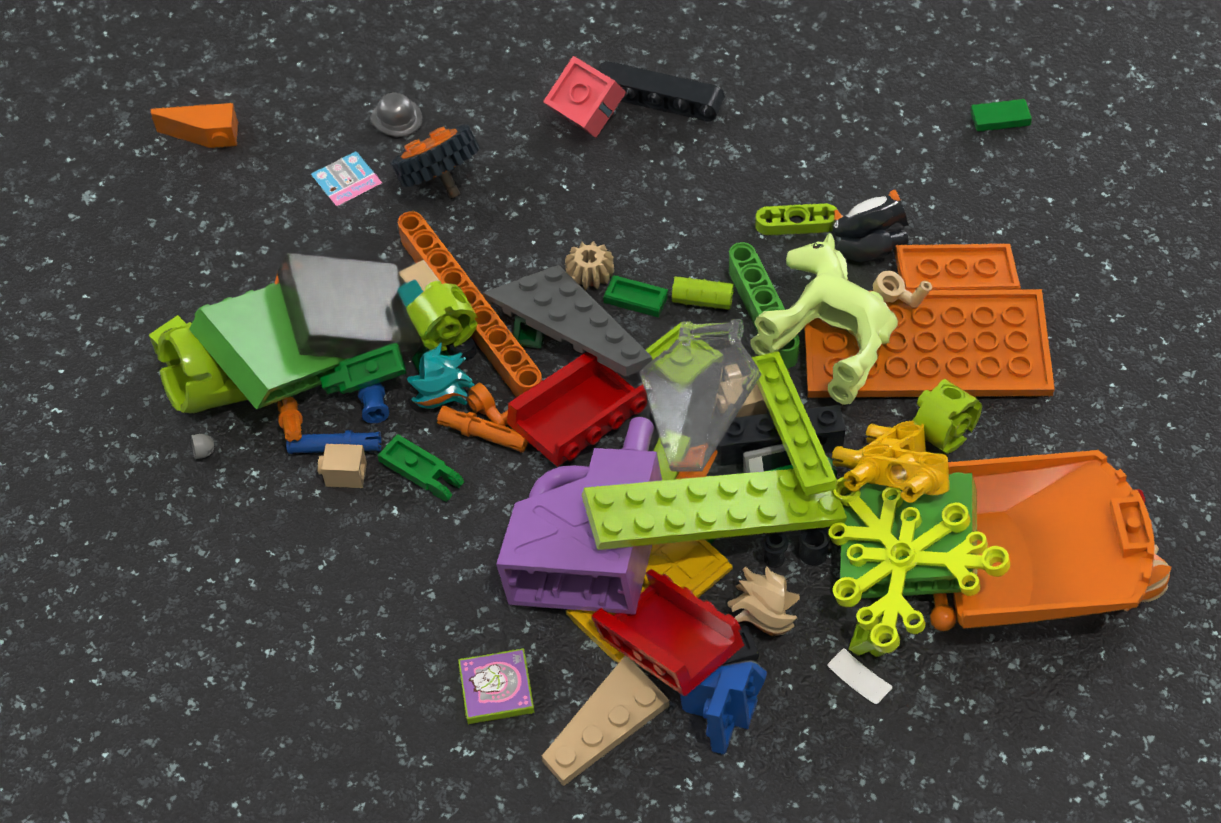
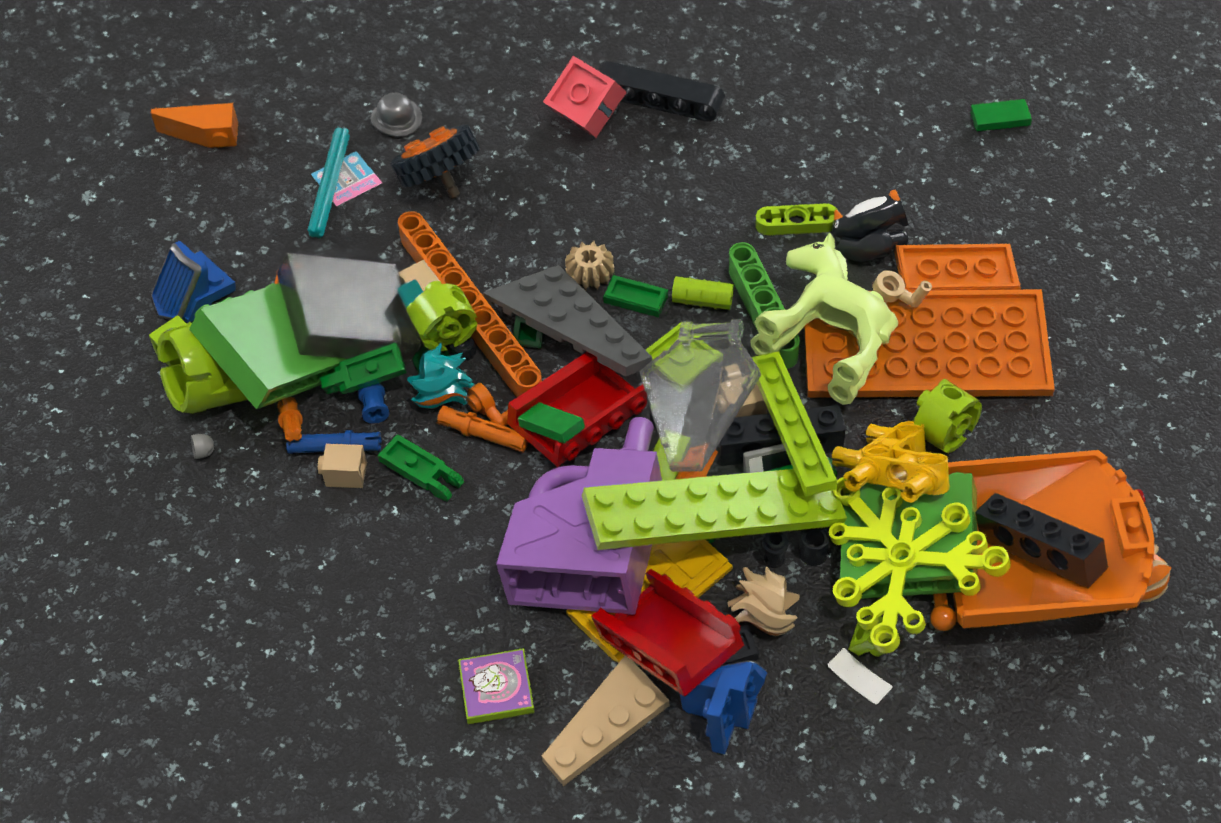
none -> blue piece [152,241,235,323]
none -> teal axle [308,127,350,238]
none -> green tile [518,402,585,443]
none -> black brick [975,493,1108,588]

